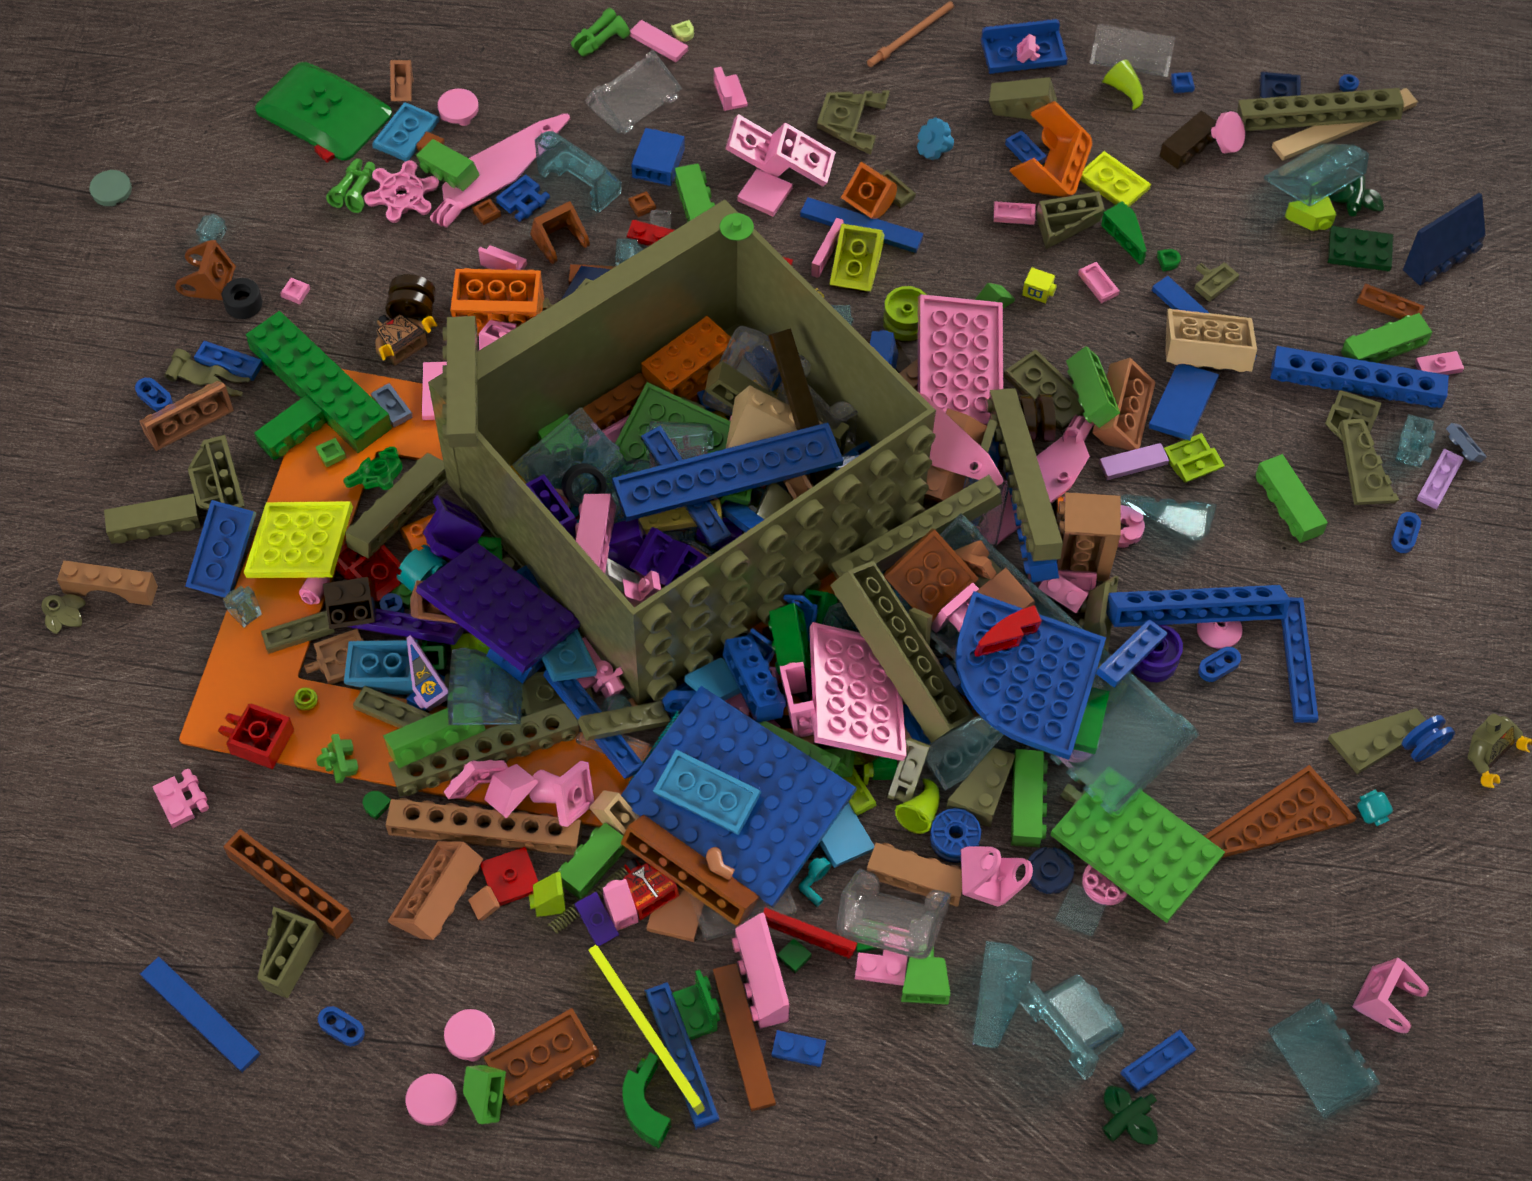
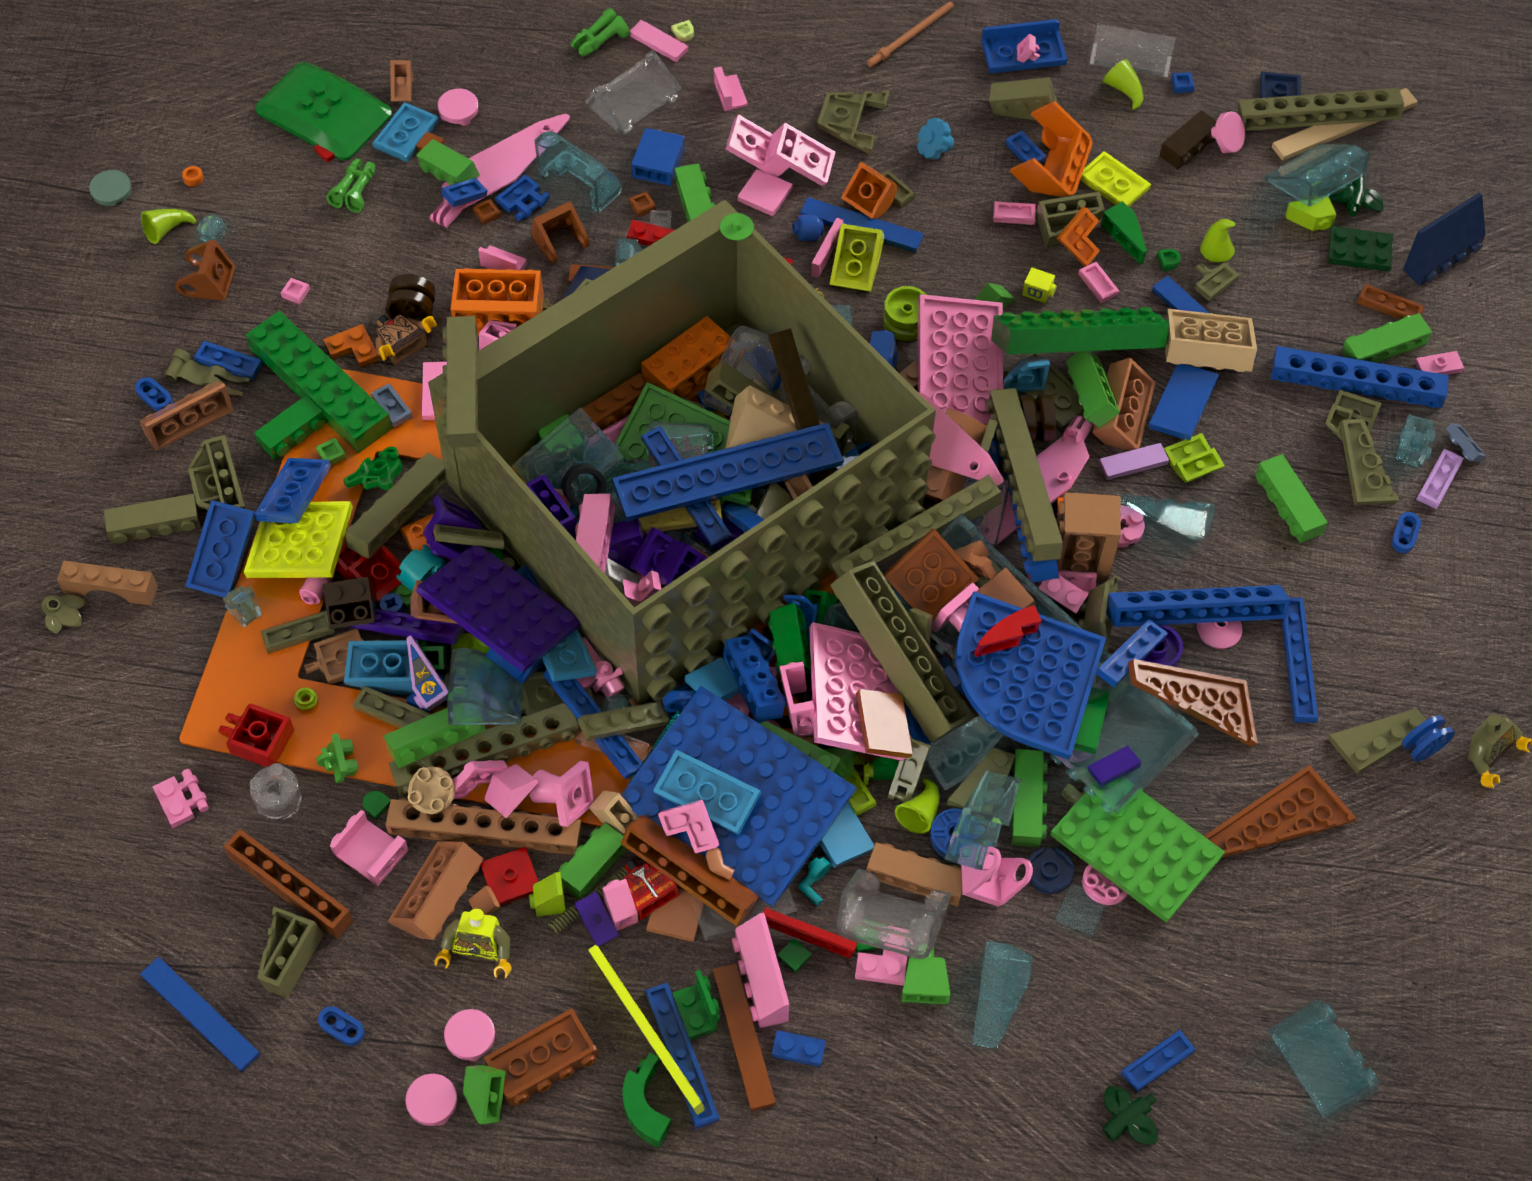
black tyre [221,278,263,319] -> none
bright pink plate [364,161,439,223] -> none
clear light blue windscreen [1020,974,1124,1080] -> none
blue plate [1198,647,1241,682] -> none
blue plate [1339,74,1359,92] -> none
bright pink hose [1352,958,1429,1033] -> none
teal head [1357,789,1393,827] -> none
none -> lime hat [141,209,196,244]
none -> orange tile [182,166,204,187]
none -> clear brick [249,763,302,820]
none -> blue plate [254,458,331,523]
none -> orange plate [323,324,380,368]
none -> bright pink panel [330,810,408,886]
none -> tan dish [408,766,455,814]
none -> olive tile [433,524,504,549]
none -> torso [435,909,512,978]
none -> blue plate [441,178,488,207]
none -> bright pink plate [658,799,719,853]
none -> blue head [792,214,824,241]
none -> tile [856,689,913,758]
none -> clear light blue slope [944,771,1021,870]
none -> green brick [991,307,1169,355]
none -> dark azure slope [1003,356,1050,393]
none -> orange plate [1056,207,1100,266]
none -> dark purple tile [1088,745,1141,787]
none -> dark orange wing [1128,659,1258,747]
none -> lime hat [1200,219,1235,263]

